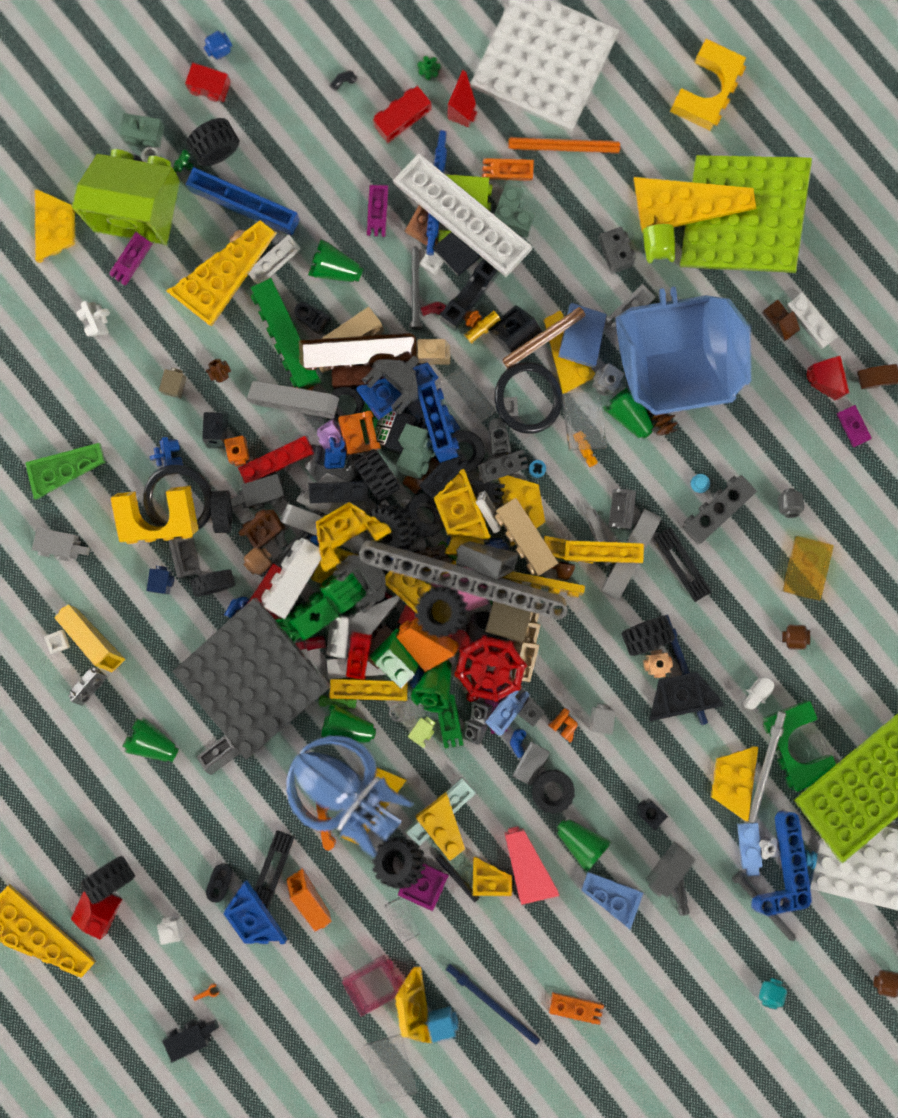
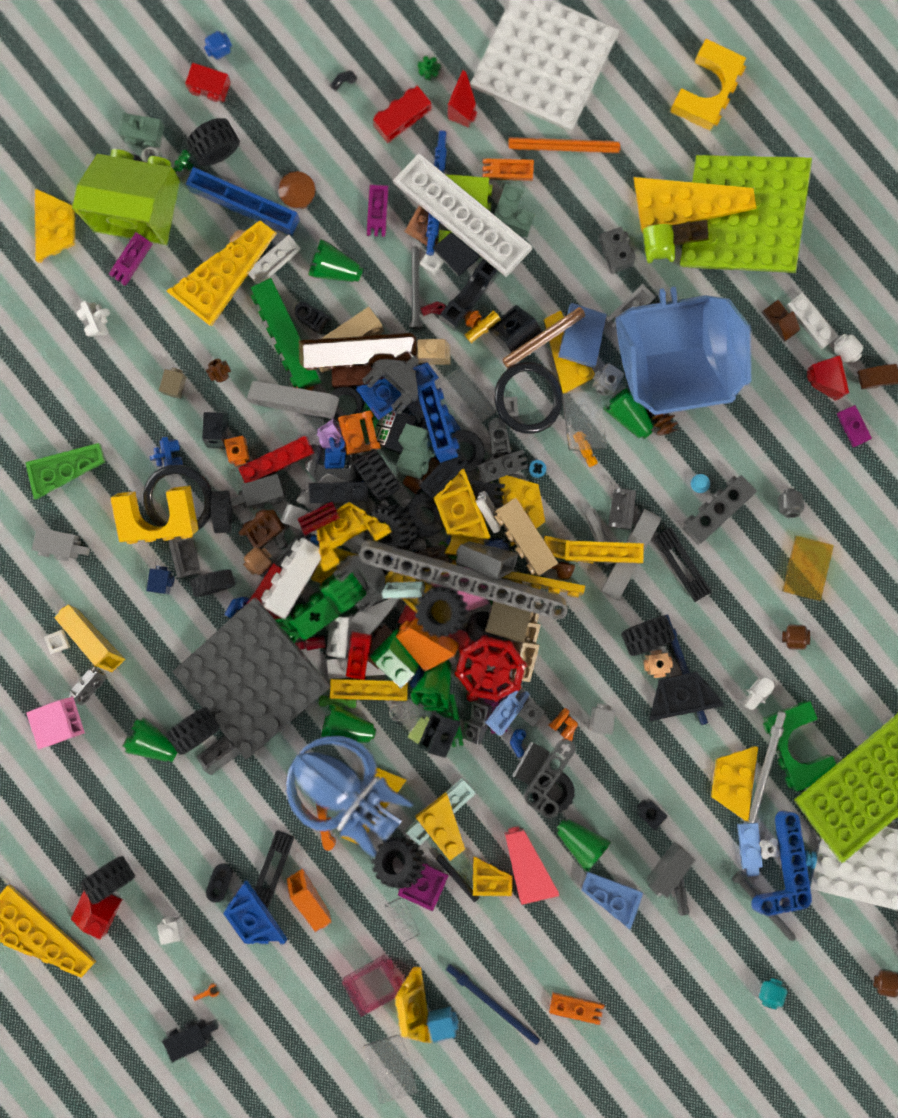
none -> bright pink brick [26,696,85,749]
none -> black tyre [166,707,220,755]
none -> dark orange dish [278,171,316,209]
none -> dark red tile [297,502,340,535]
none -> light aqua tile [382,582,425,598]
none -> black brick [418,710,461,758]
none -> dark grey beam [524,739,575,818]
none -> dark brown hips [672,220,709,245]
none -> white head [834,334,863,363]

